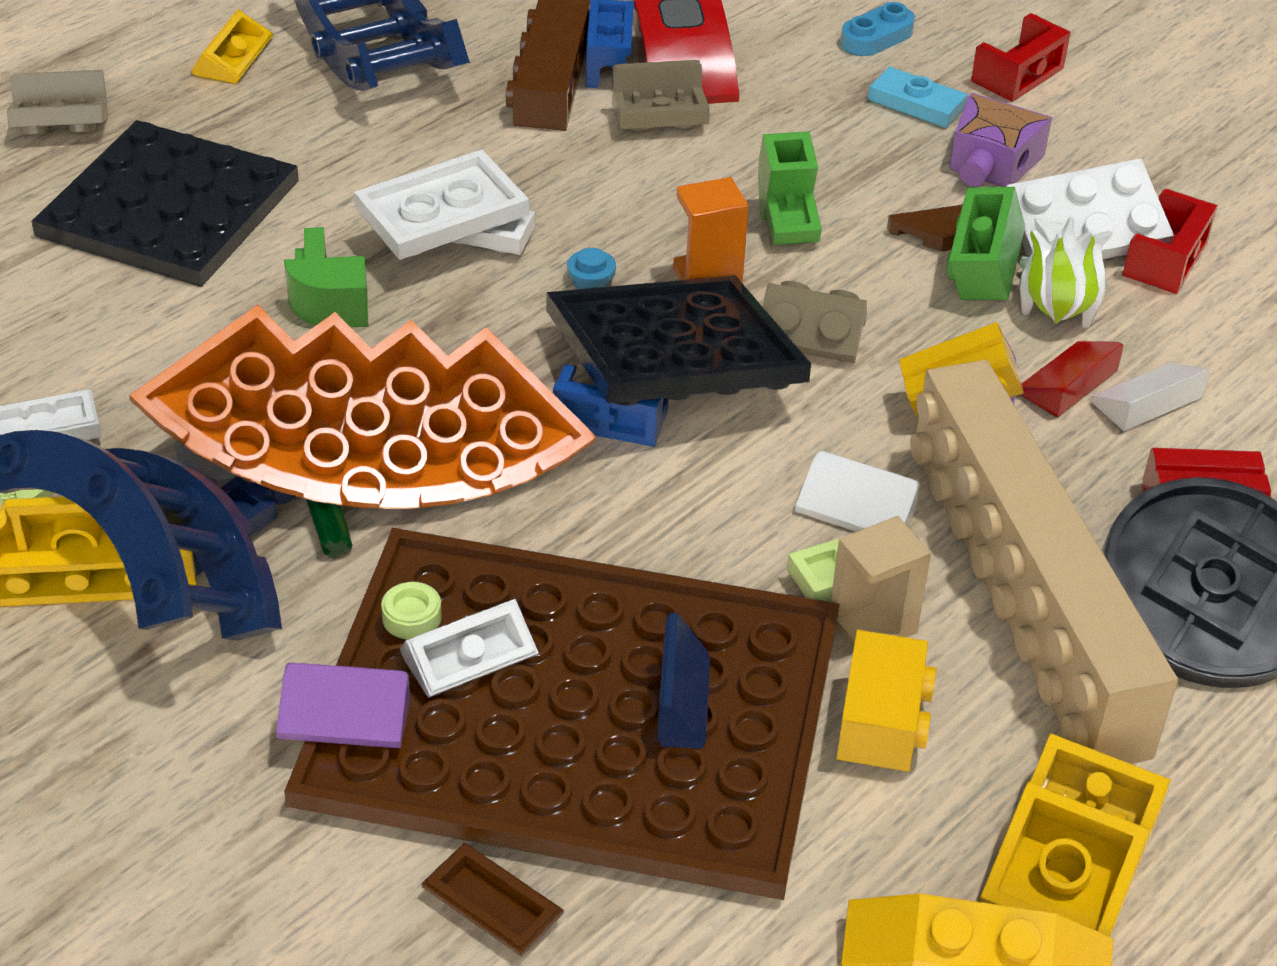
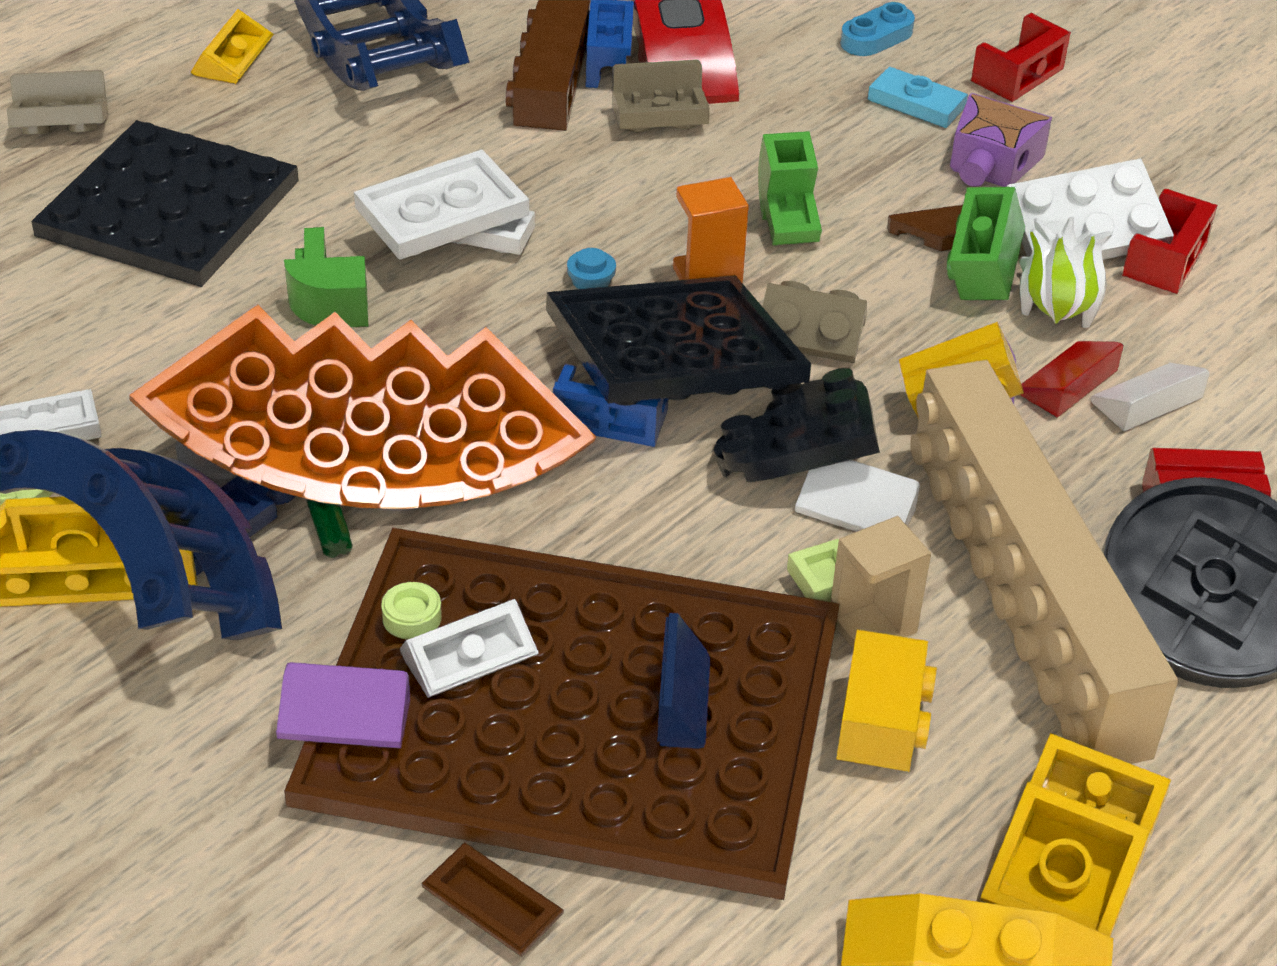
none -> black plate [713,368,880,482]

